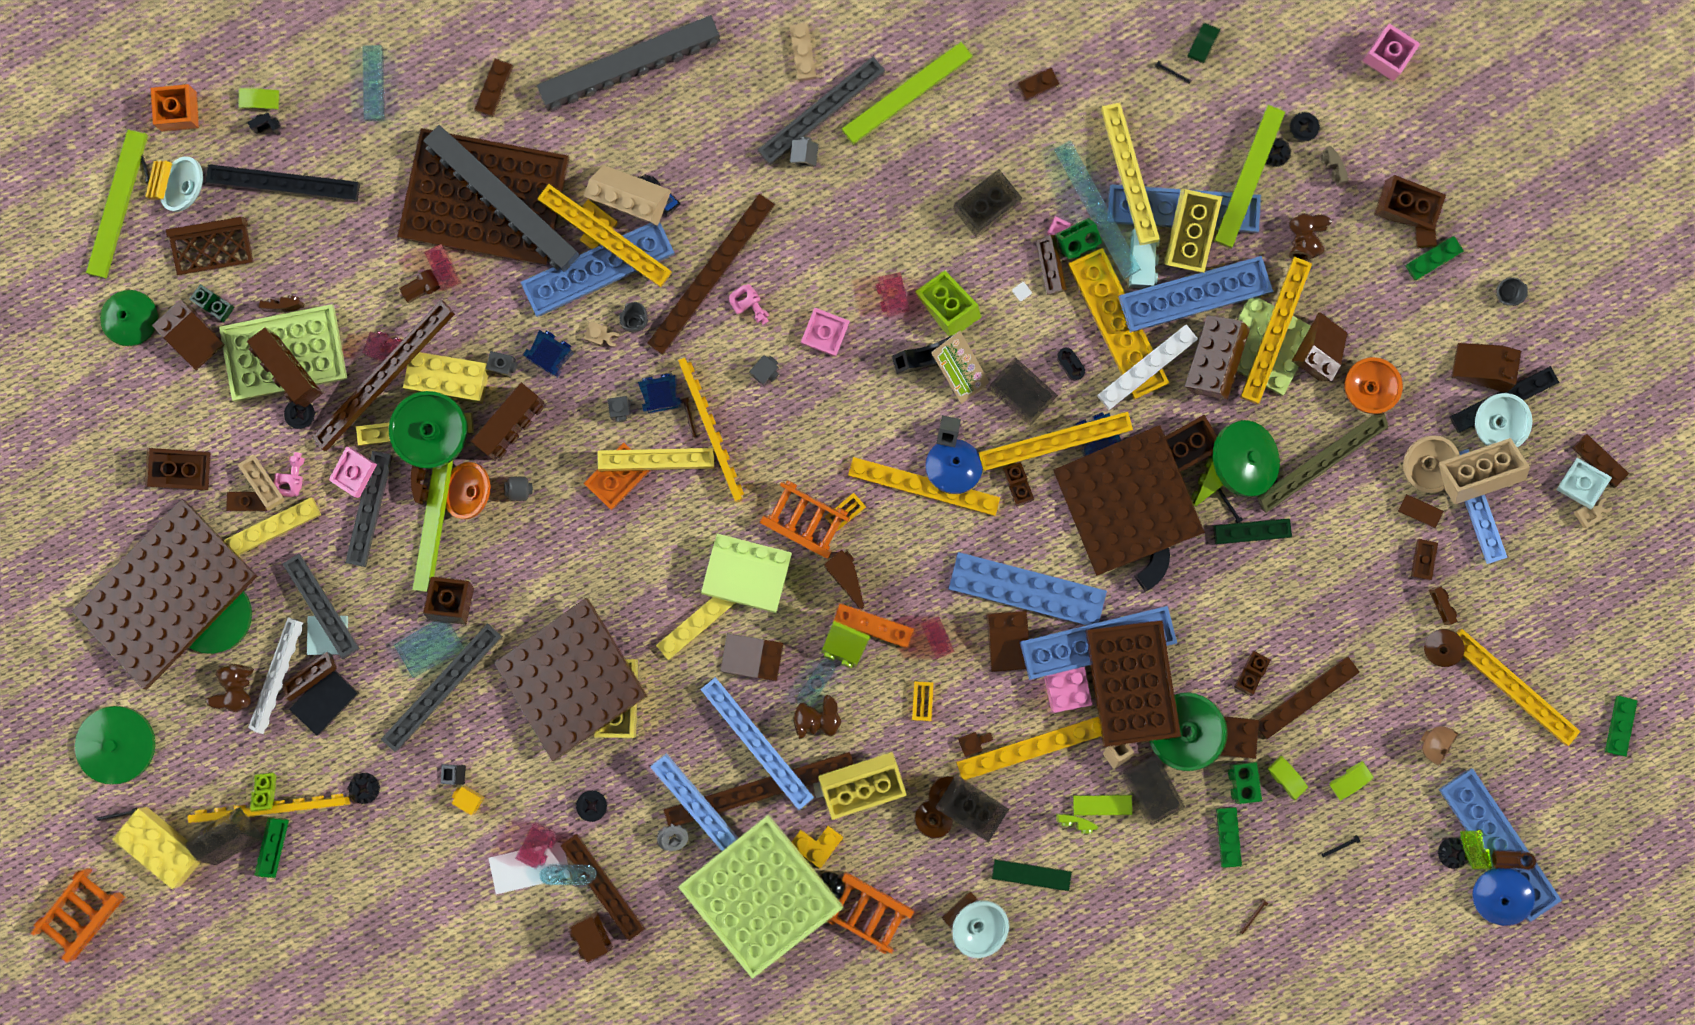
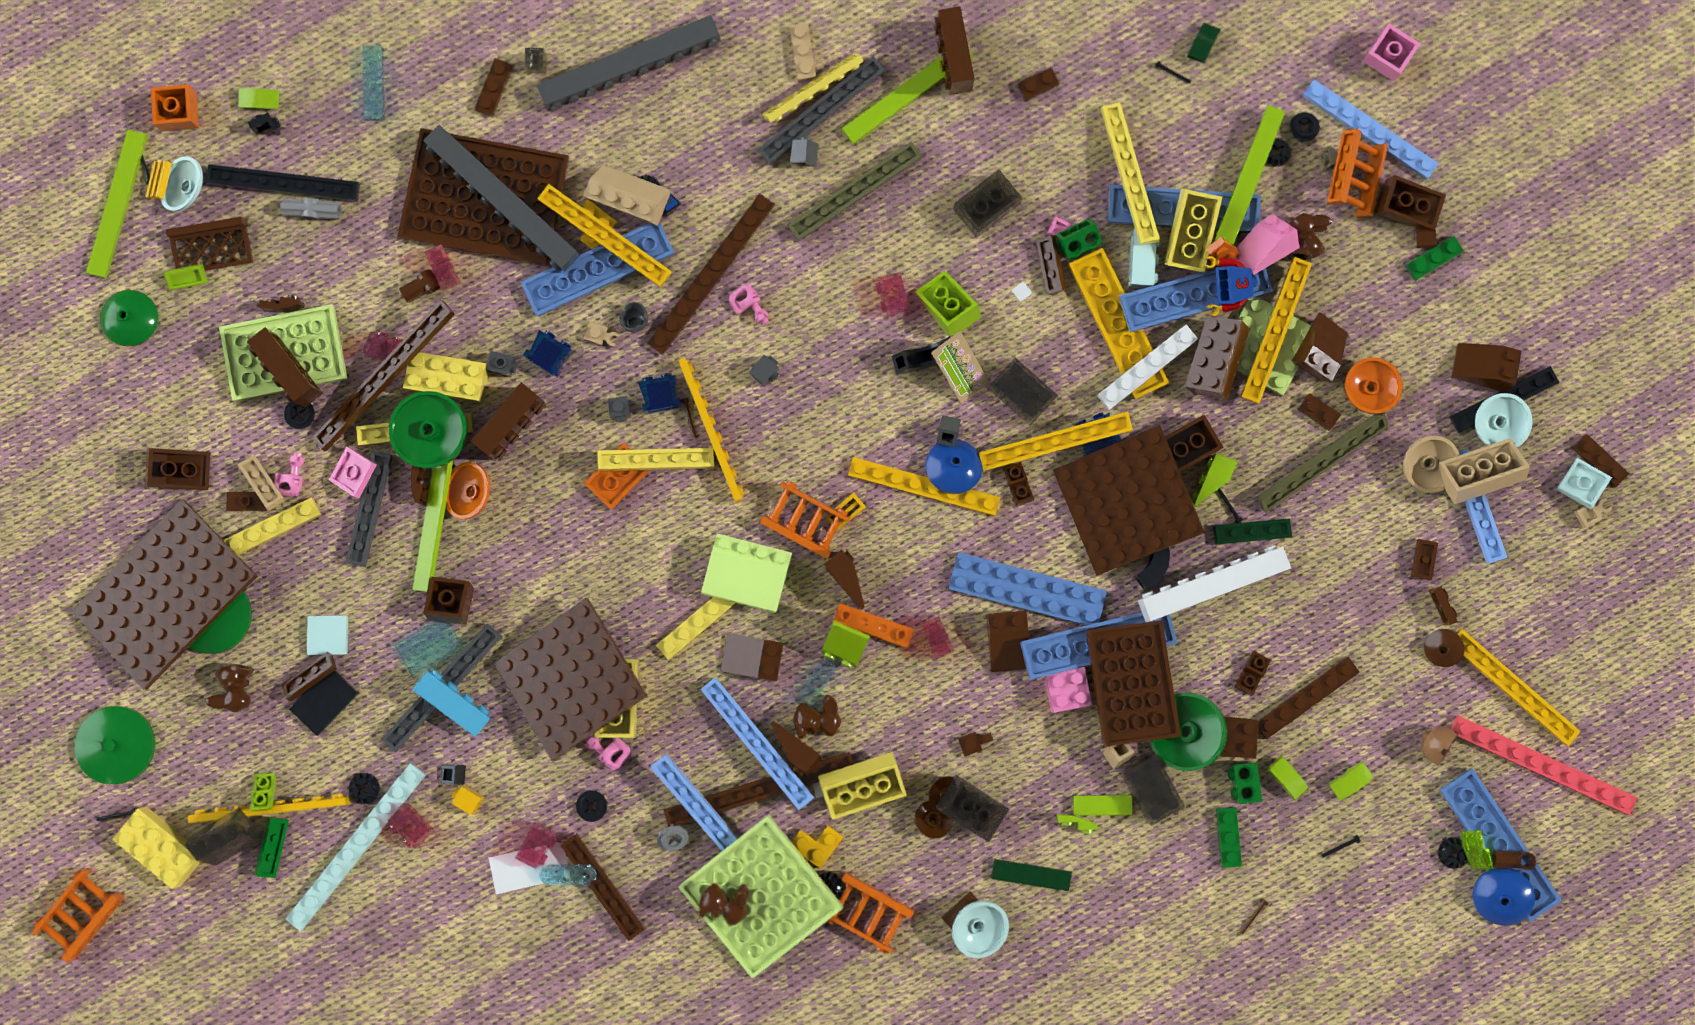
reddish brown slope [152,299,225,371] -> none
dark green slope [189,284,235,322] -> none
white plate [248,617,303,734] -> none
dark grey plate [283,553,360,660] -> none
dark grey head [504,476,533,501] -> none
reddish brown brick [569,911,613,963] -> none
bright pink plate [801,307,850,357] -> none
yellow tile [912,681,934,721] -> none
yellow plate [956,716,1102,781] -> none
clear light blue plate [1054,140,1141,279] -> none
black beam [1057,347,1085,381] -> none
green dish [1213,420,1280,497] -> none
reddish brown slope [1398,494,1444,529] -> none
dark grey hair [1496,277,1528,306] -> none
green plate [1605,696,1638,757] -> none
none -> lime tile [163,264,208,291]
none -> light grey piece [280,198,342,221]
none -> light aqua plate [286,763,426,931]
none -> clear pink brick [387,803,435,849]
none -> medium azure brick [413,668,490,737]
none -> clear smoke brick [525,48,547,74]
none -> bright pink piece [584,735,631,770]
none -> reddish brown animal [698,883,749,926]
none -> light yellow plate [762,53,864,123]
none -> reddish brown slope [771,721,821,777]
none -> olive plate [788,141,922,242]
none -> reddish brown brick [933,6,975,95]
none -> white brick [1138,545,1291,622]
none -> blue torso [1204,256,1258,316]
none -> orange plate [1206,237,1241,260]
none -> bright pink slope [1236,214,1299,275]
none -> reddish brown piece [1298,393,1341,431]
none -> light blue plate [1302,79,1439,180]
none -> orange fence [1327,128,1388,218]
none -> coral plate [1452,716,1637,815]

